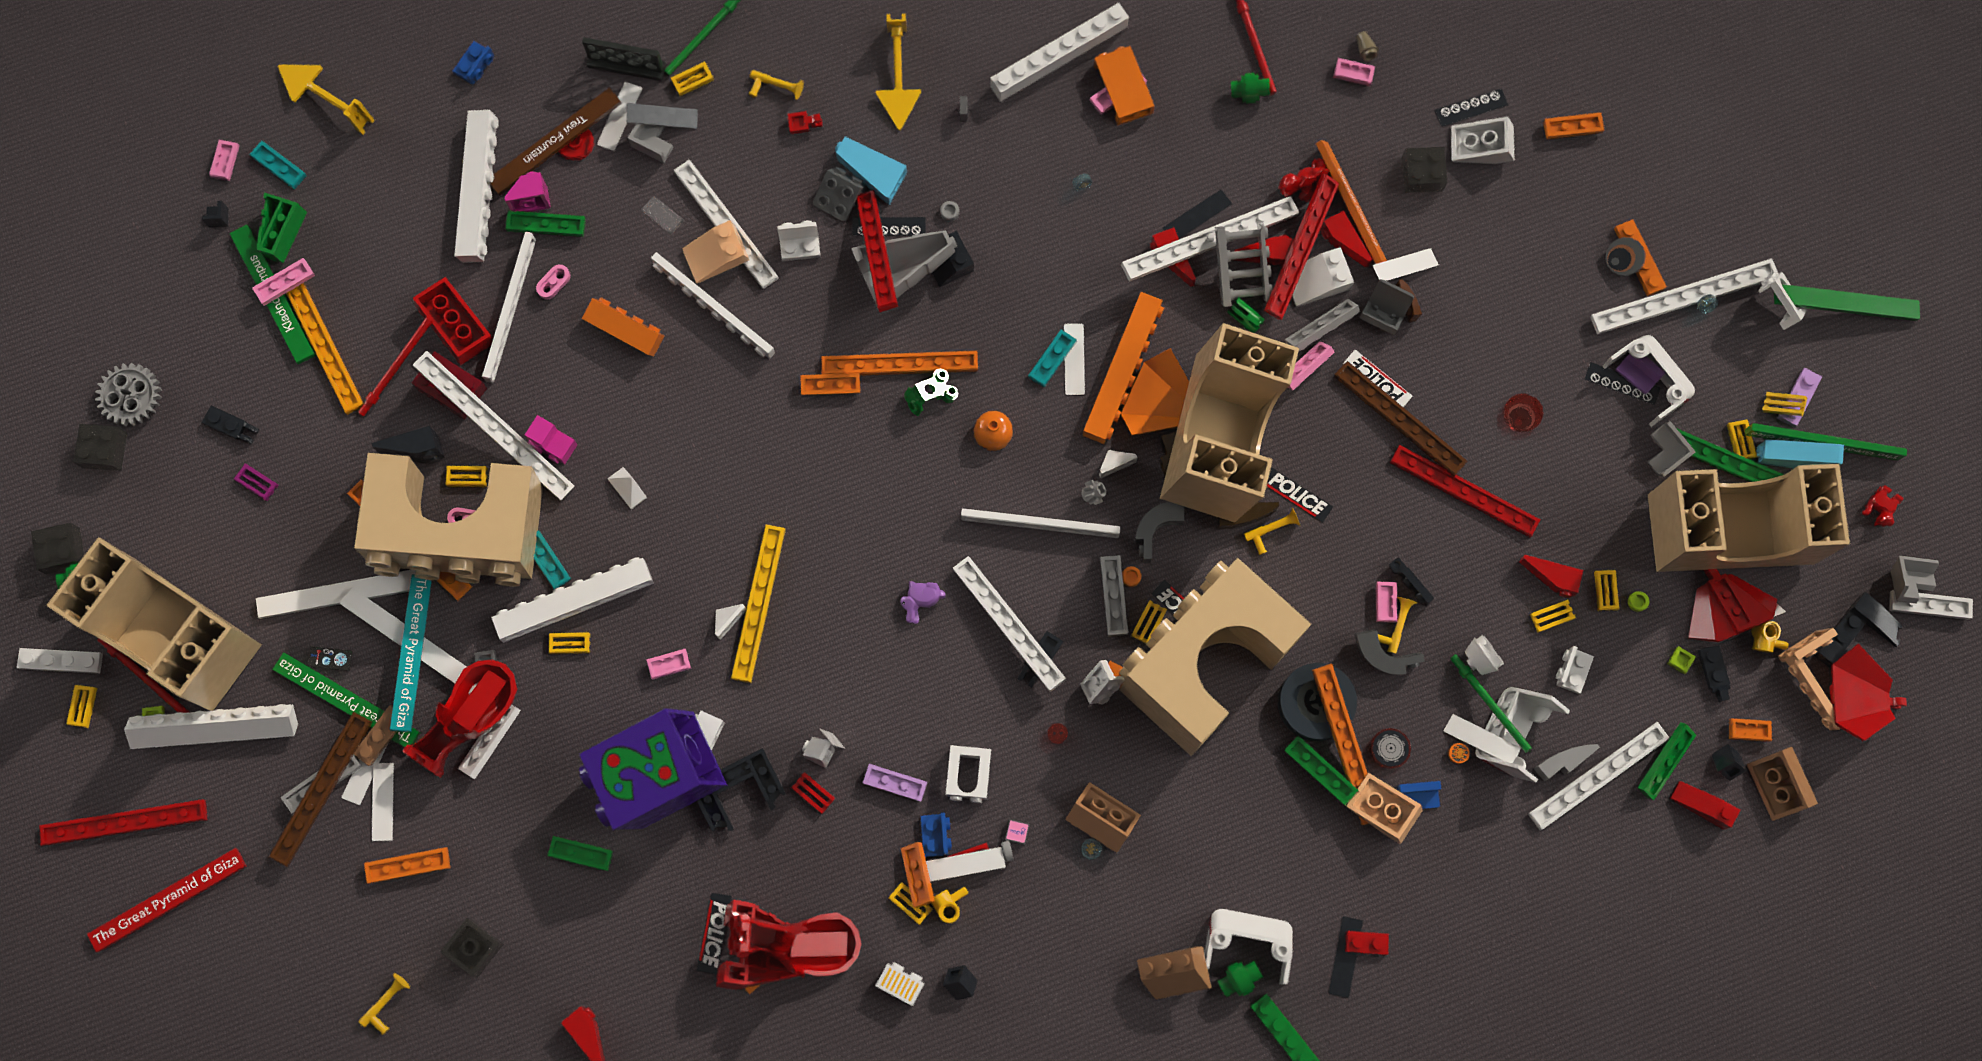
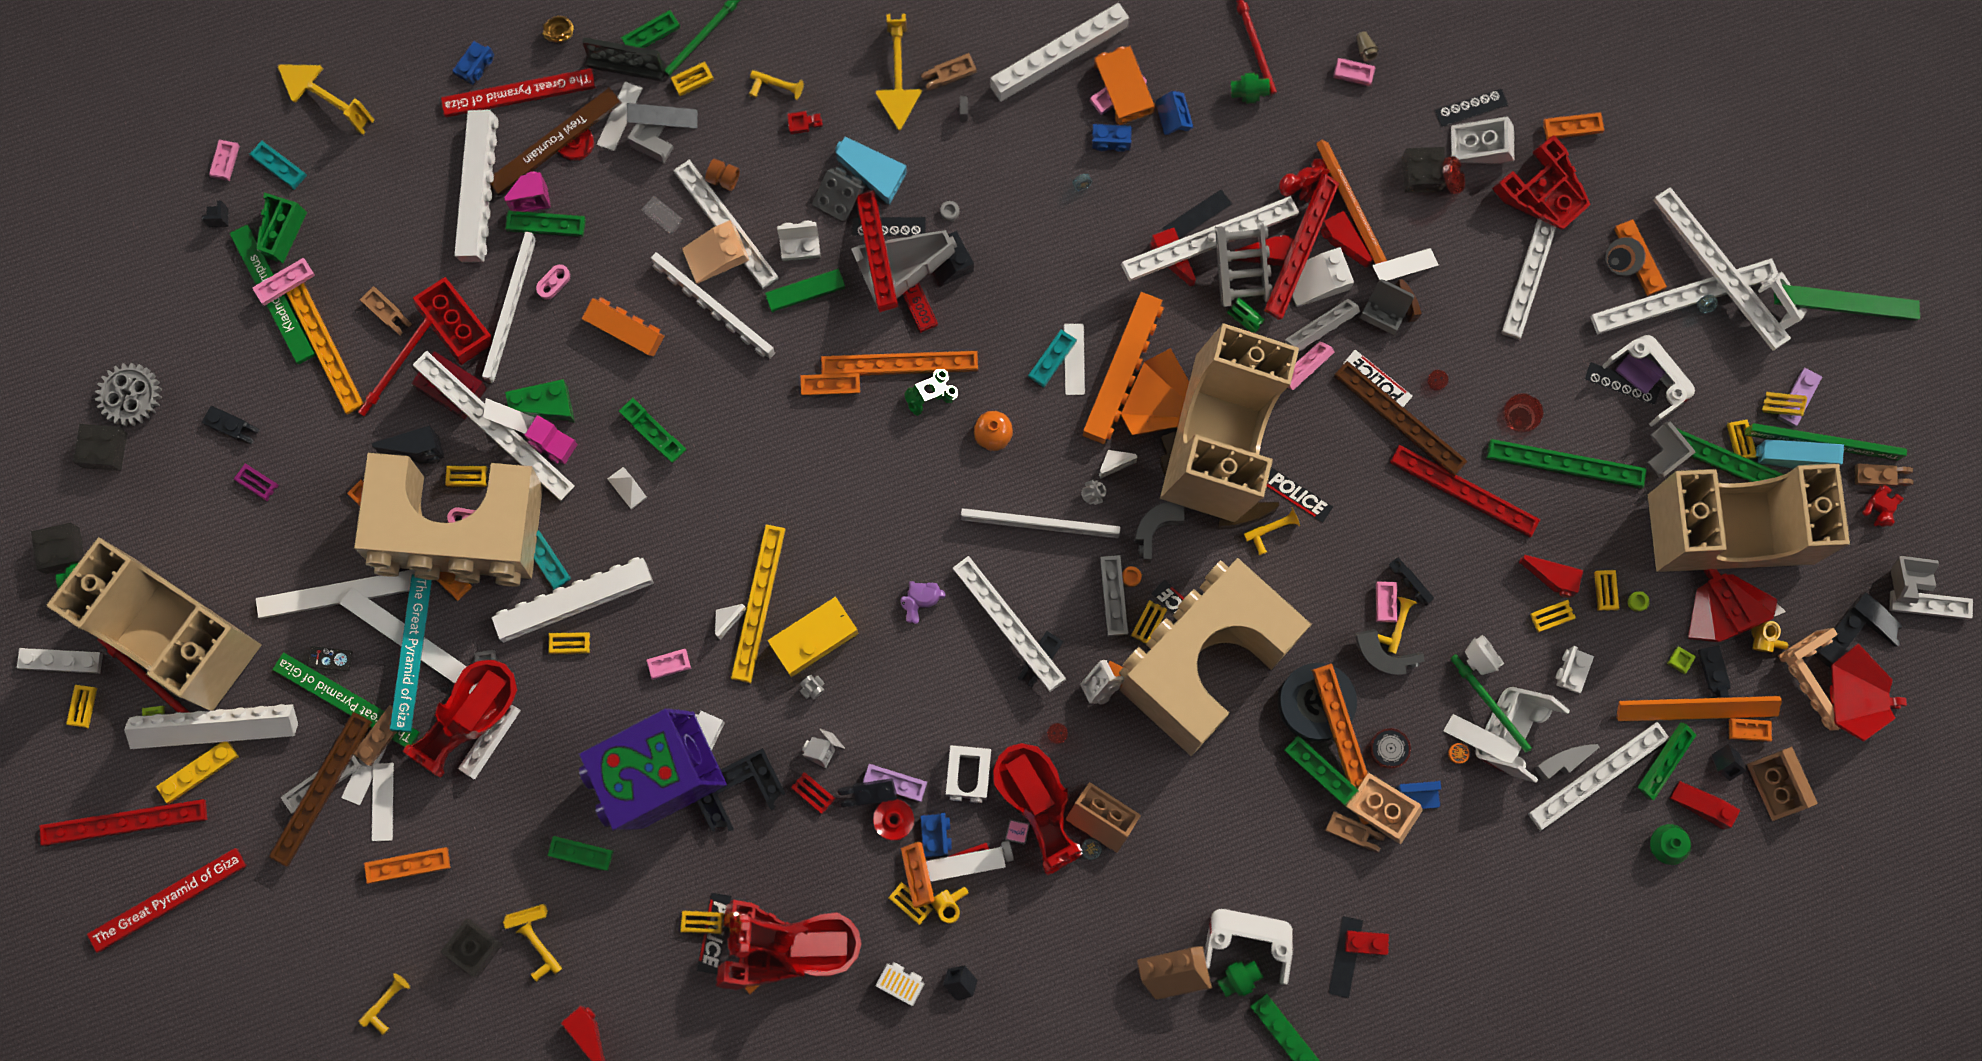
none -> yellow plate [156,741,239,804]
none -> medium nougat hinge [360,286,412,336]
none -> red tile [441,68,596,117]
none -> white sticker [483,398,535,434]
none -> yellow tile [503,904,547,929]
none -> green wedge [505,379,575,423]
none -> yellow piece [515,921,562,981]
none -> pearl gold hair [543,15,573,43]
none -> green slope [619,398,687,464]
none -> green plate [621,10,681,48]
none -> yellow tile [680,911,724,934]
none -> dark orange wheel [705,159,740,191]
none -> green tile [765,269,845,312]
none -> yellow brick [768,597,858,677]
none -> light grey gear [800,675,824,700]
none -> black hinge [838,778,897,807]
none -> red dish [873,799,914,840]
none -> red tile [902,282,938,333]
none -> medium nougat hinge [921,54,977,90]
none -> red animal [993,743,1082,876]
none -> blue bracket [1092,124,1131,152]
none -> blue panel [1156,91,1194,135]
none -> medium nougat hinge [1325,812,1385,853]
none -> clear red tile [1428,370,1448,390]
none -> clear red tile [1443,156,1465,195]
none -> green tile [1487,439,1646,489]
none -> red wedge [1492,135,1591,230]
none -> white tile [1501,219,1556,340]
none -> orange tile [1616,696,1782,721]
none -> green cone [1650,824,1691,865]
none -> white plate [1653,187,1791,351]
none -> medium nougat hinge [1855,464,1913,487]

